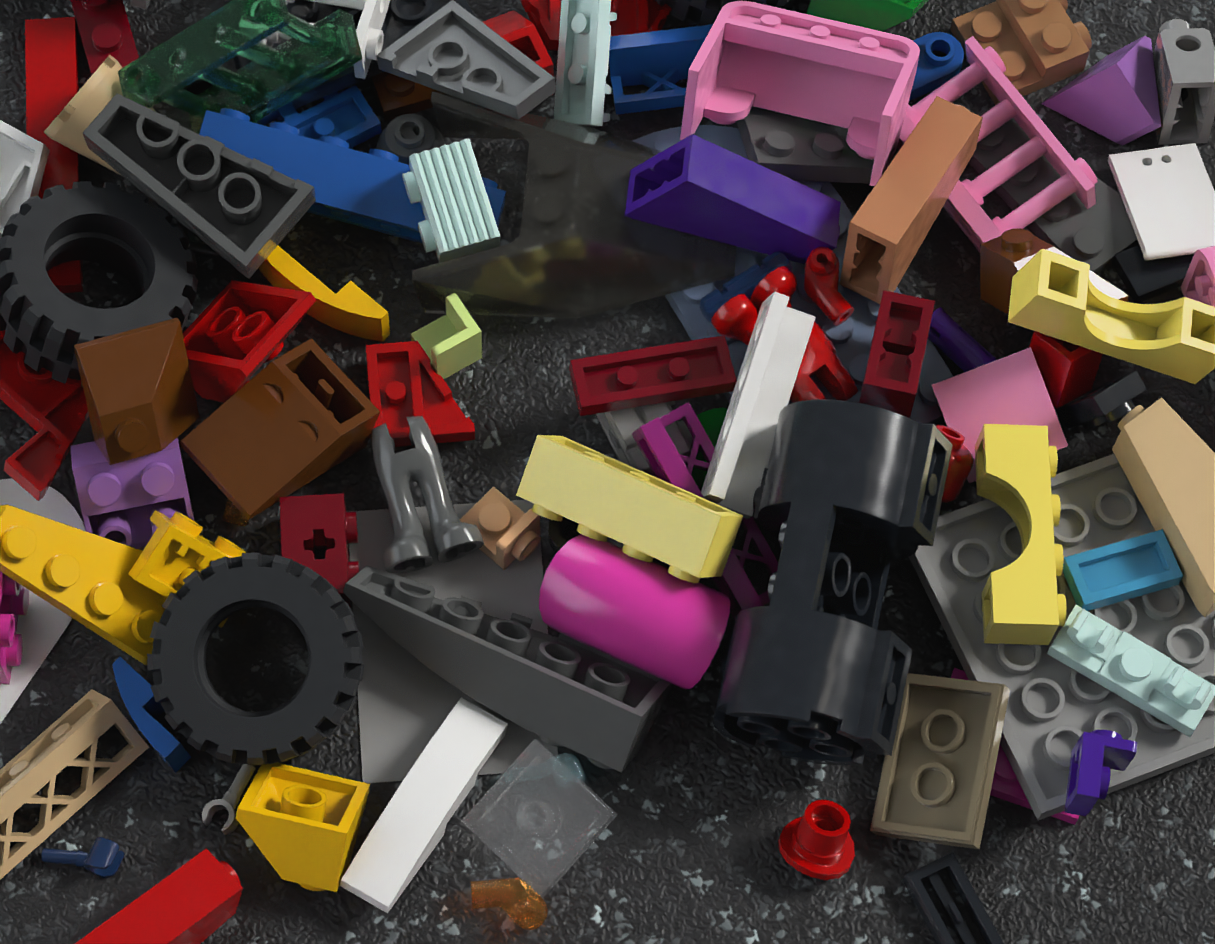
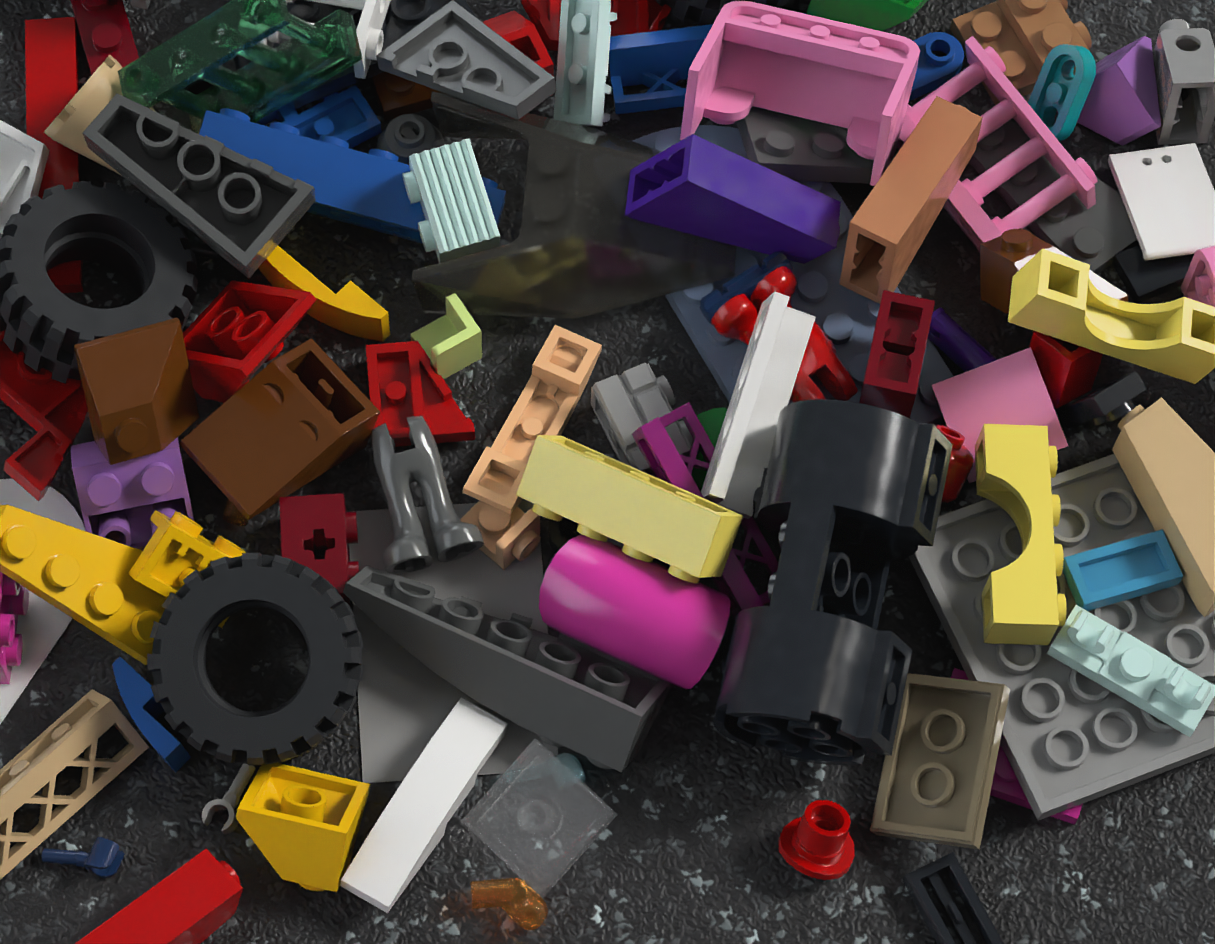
dark red plate [569,335,737,416] -> none
red arm [804,247,854,326] -> none
dark purple bracket [1065,730,1137,817] -> none
none -> light nougat slope [463,325,602,514]
none -> teal plate [1028,44,1096,142]

